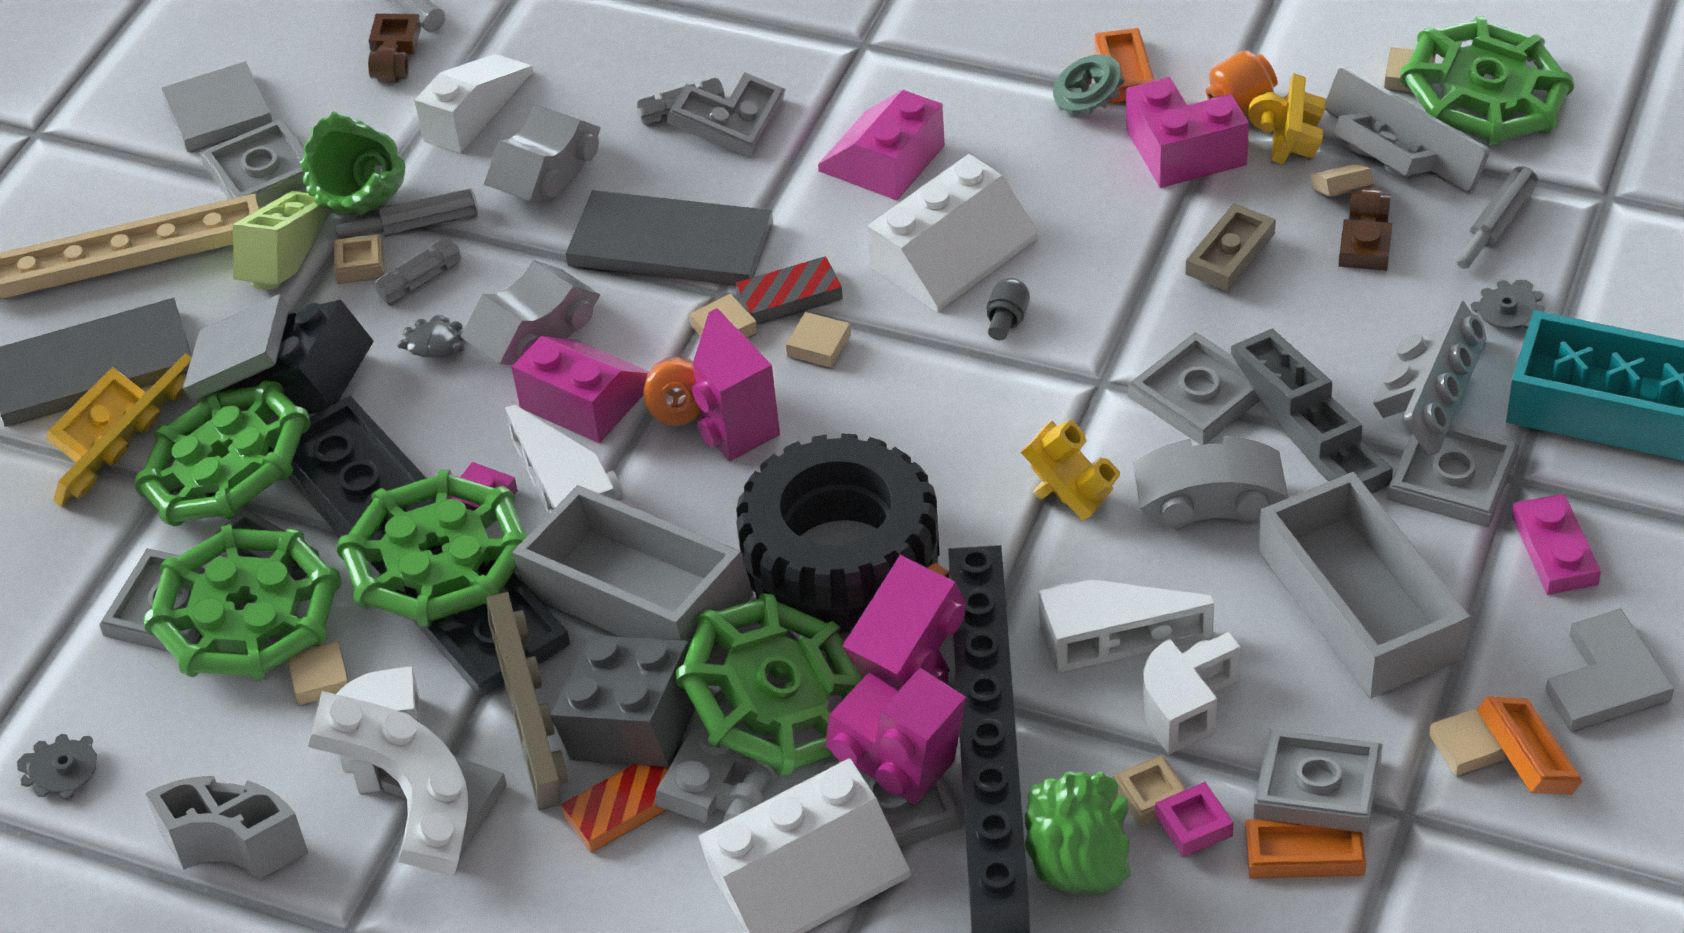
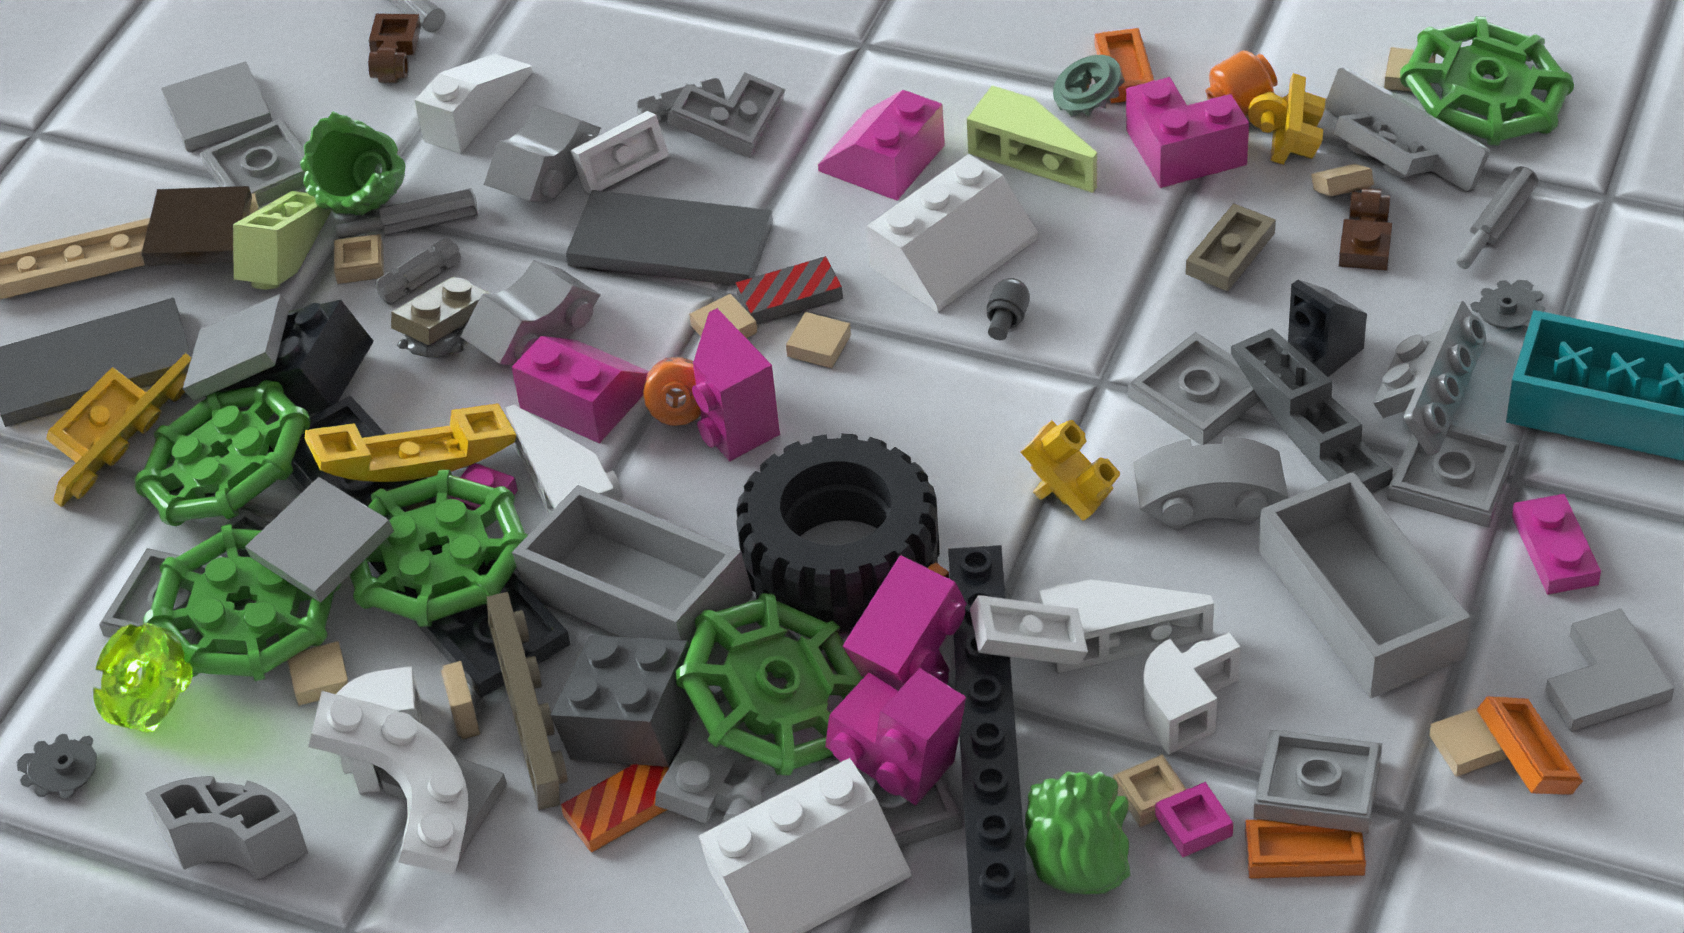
none -> clear neon green plate [93,622,193,733]
none -> dark brown tile [141,186,252,266]
none -> light grey tile [245,477,394,603]
none -> yellow slope [305,403,516,482]
none -> dark tan plate [391,276,491,345]
none -> tan tile [441,661,480,740]
none -> white plate [570,111,670,194]
none -> yellowish green slope [967,85,1097,193]
none -> white plate [970,595,1088,665]
none -> black slope [1288,279,1367,377]

